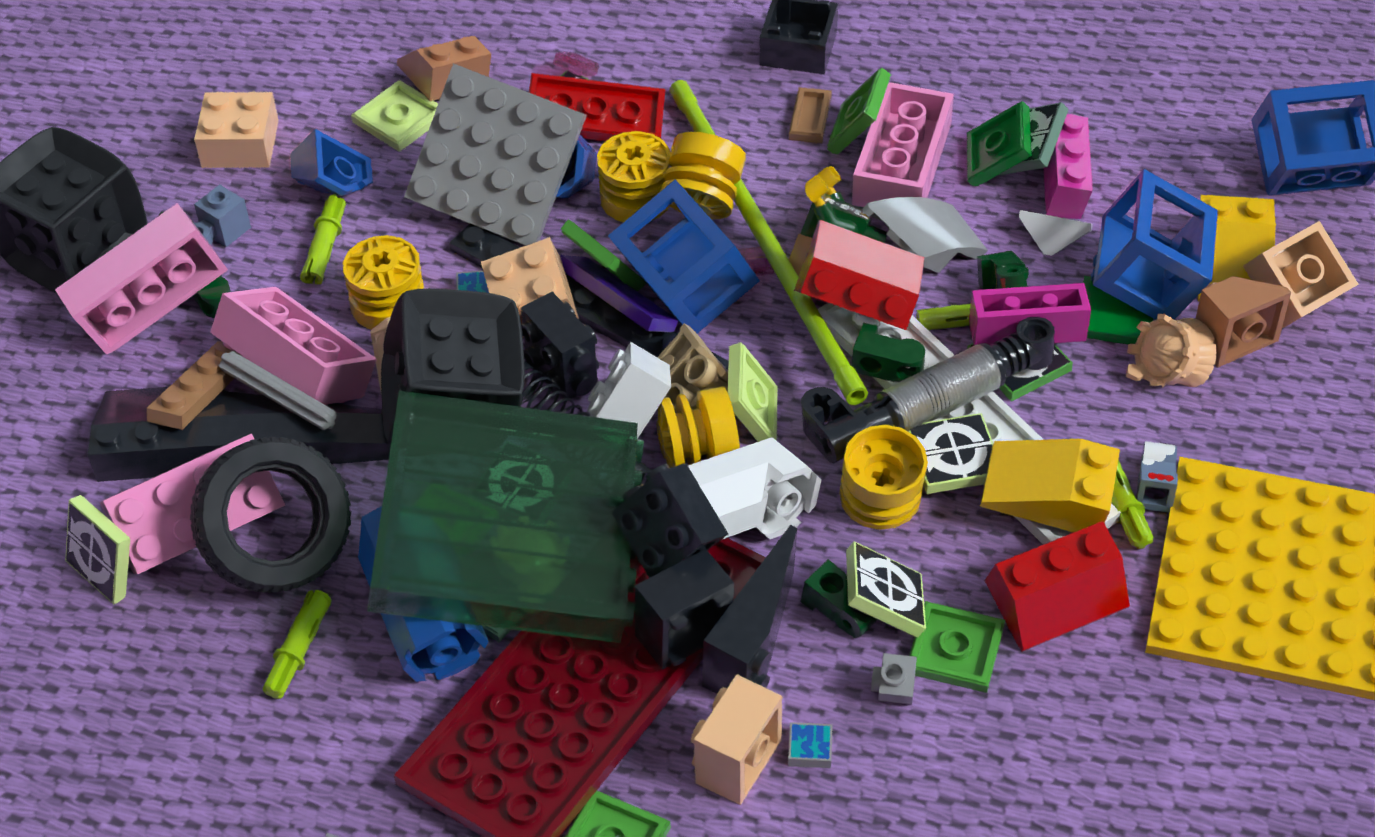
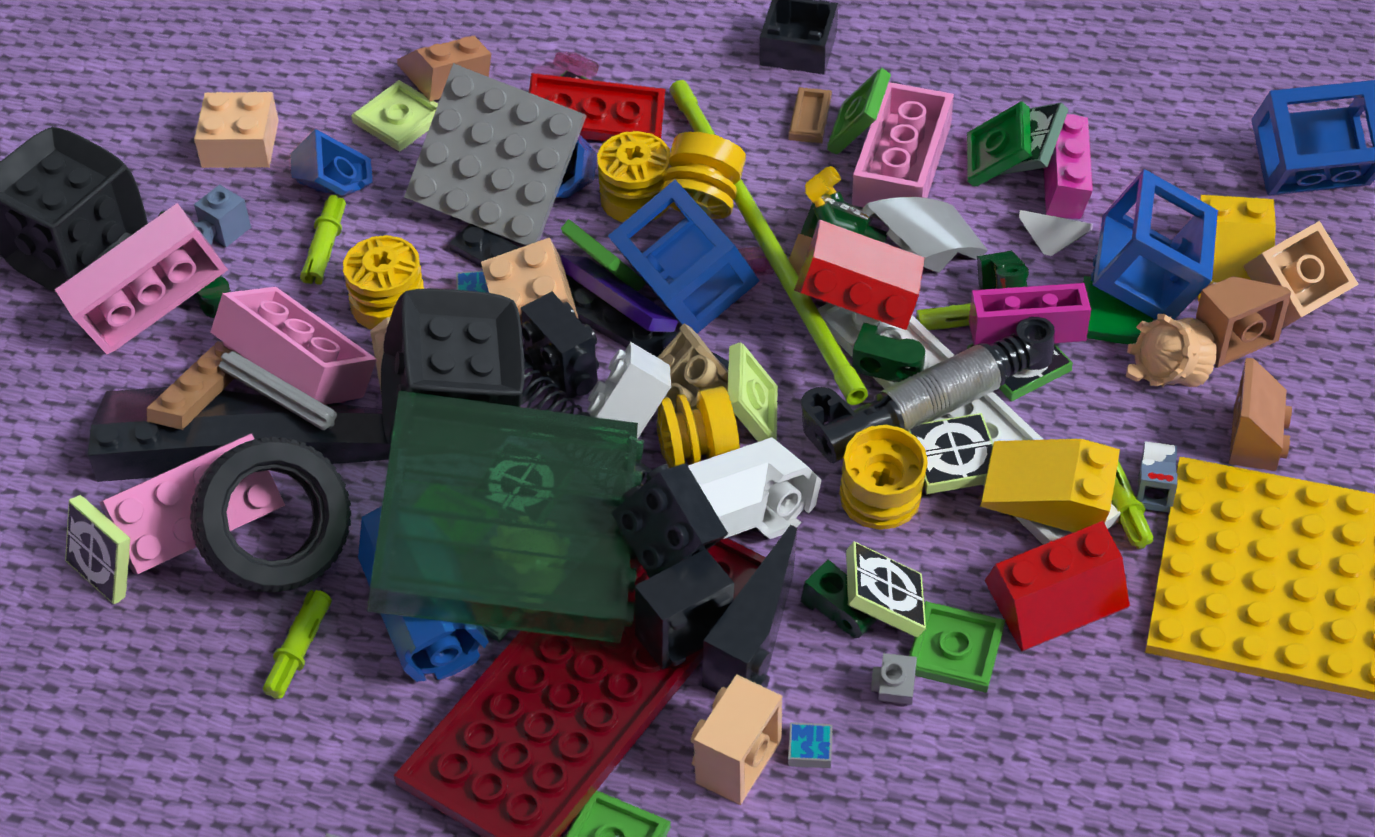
none -> nougat slope [1229,358,1292,471]

